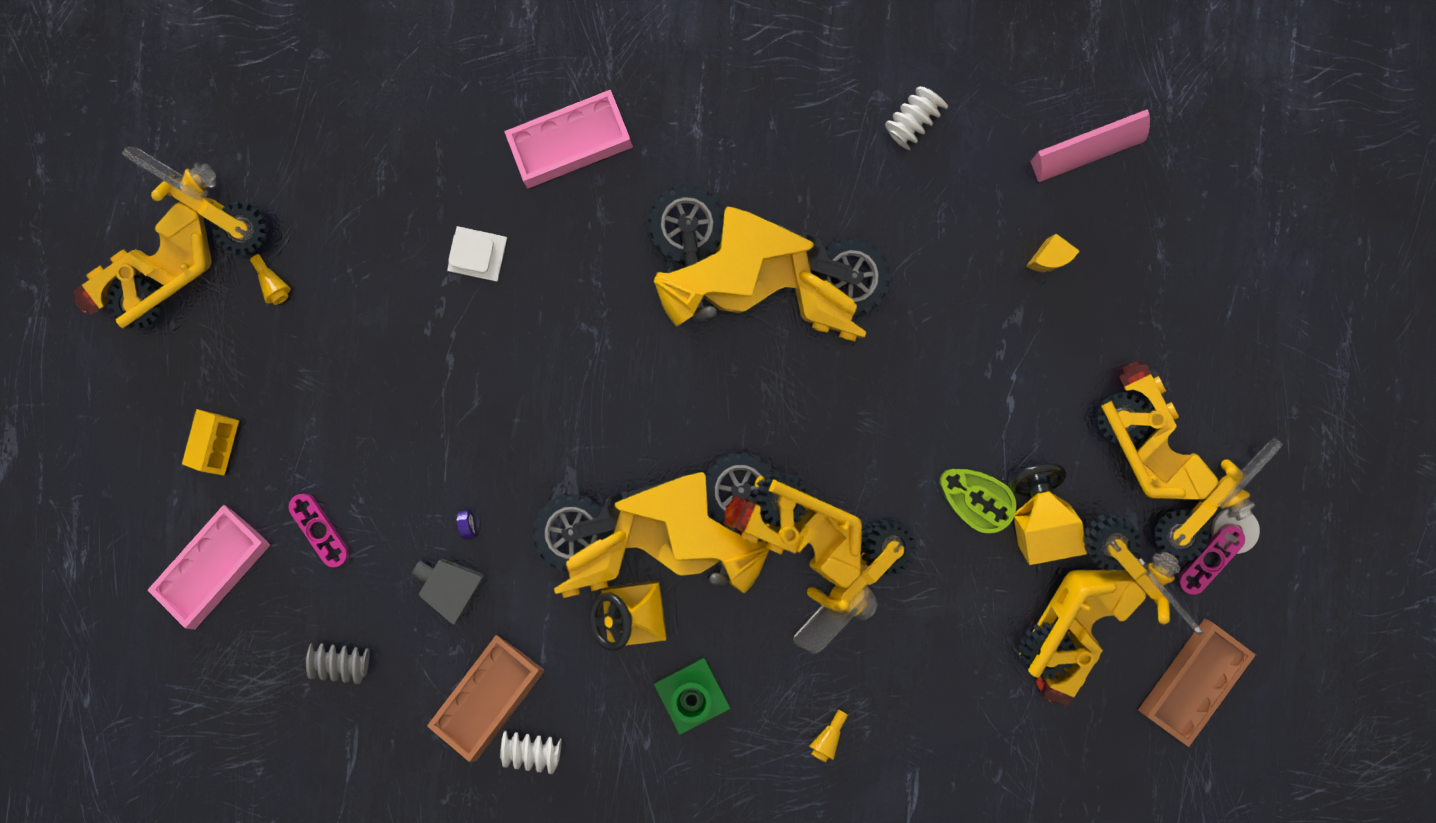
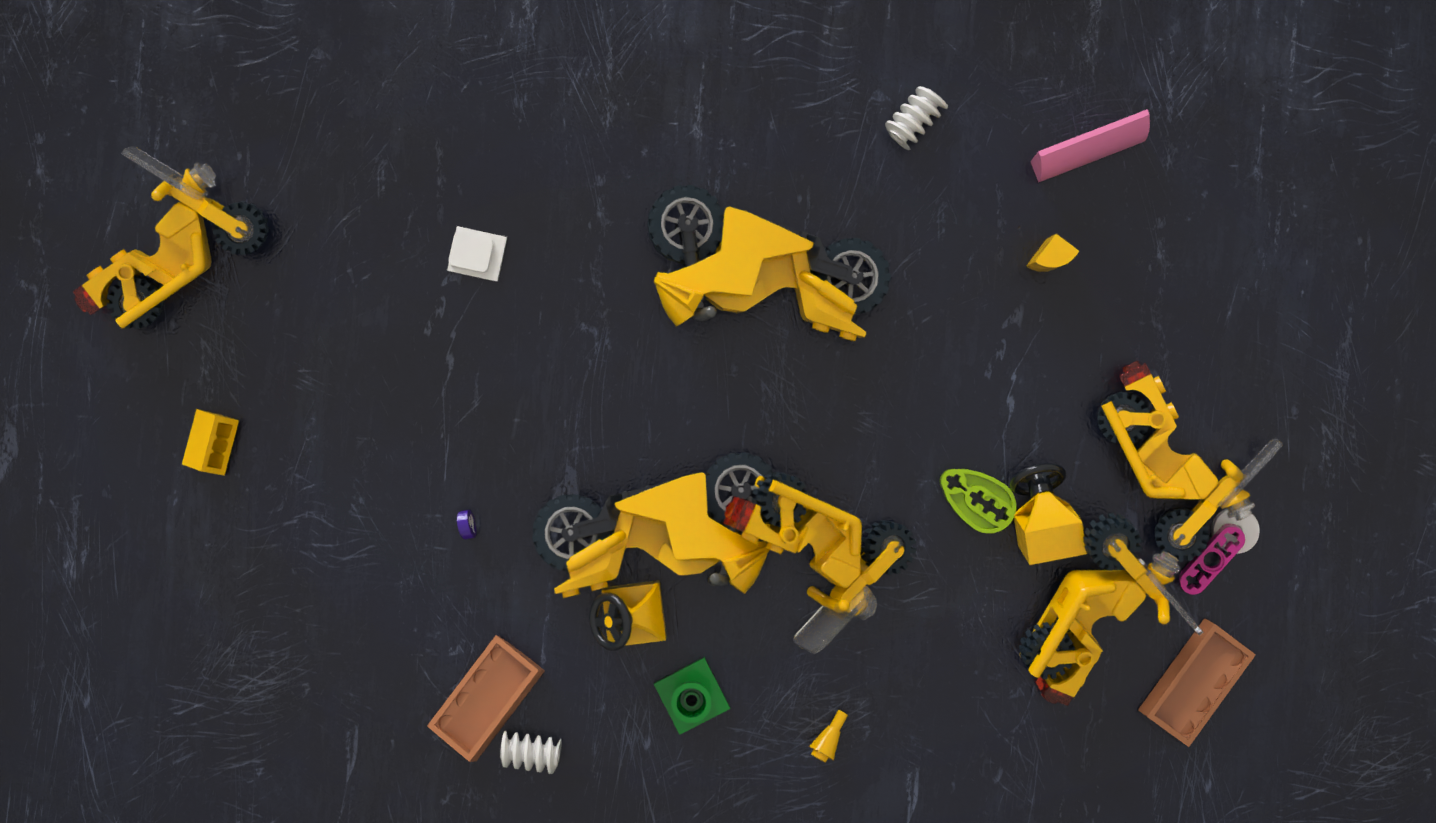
bright pink slope [148,505,271,630] -> none
yellow cone [250,254,291,305] -> none
dark pink beam [289,494,349,567] -> none
light grey piece [306,643,370,684] -> none
dark grey torso [411,559,485,624] -> none
bright pink slope [504,90,633,189] -> none

